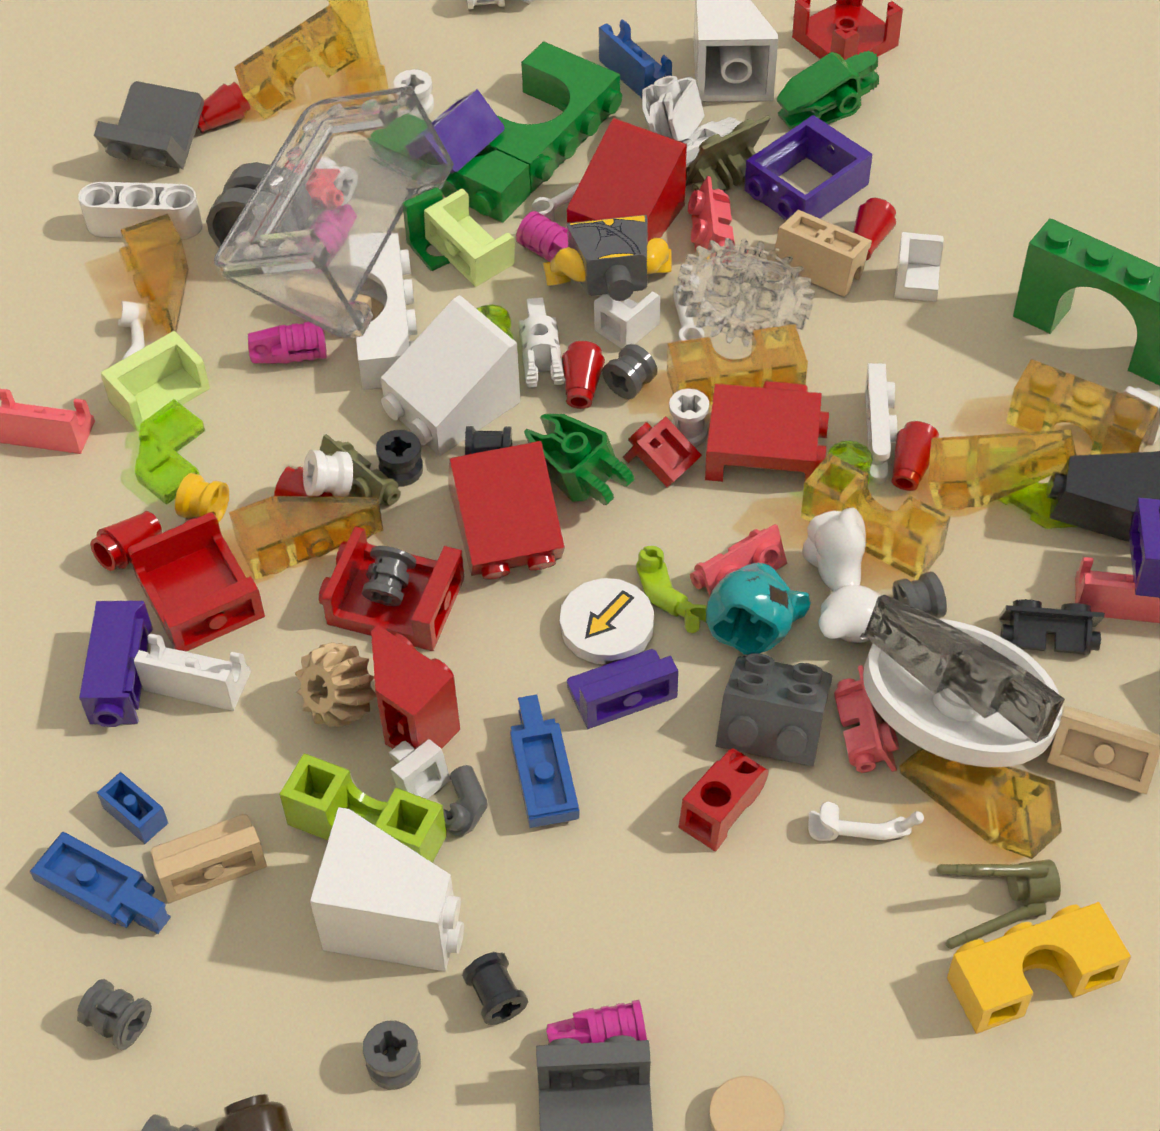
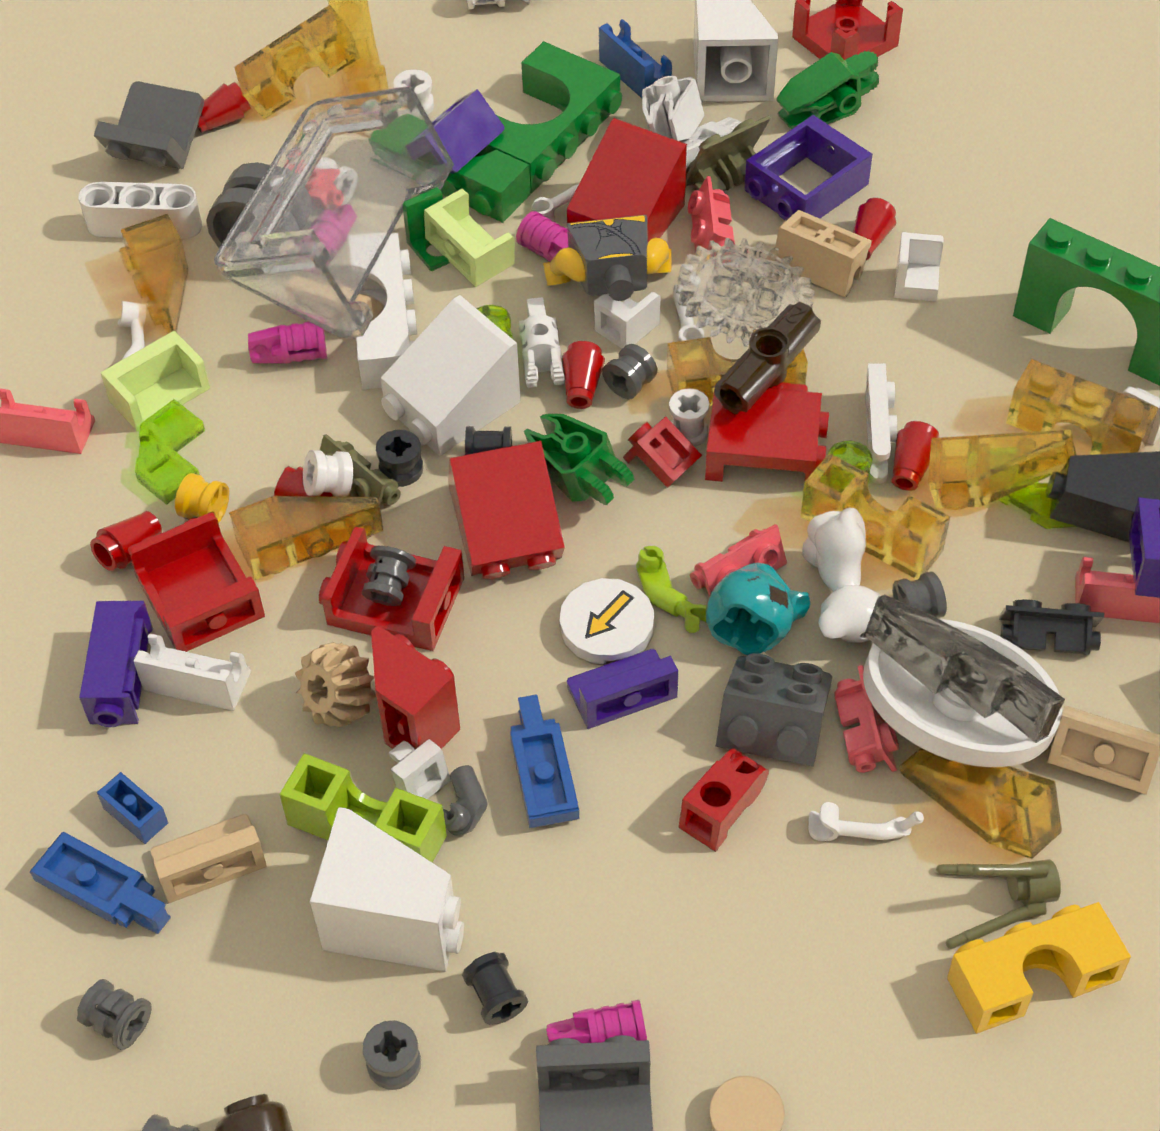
none -> dark brown piece [714,301,821,415]

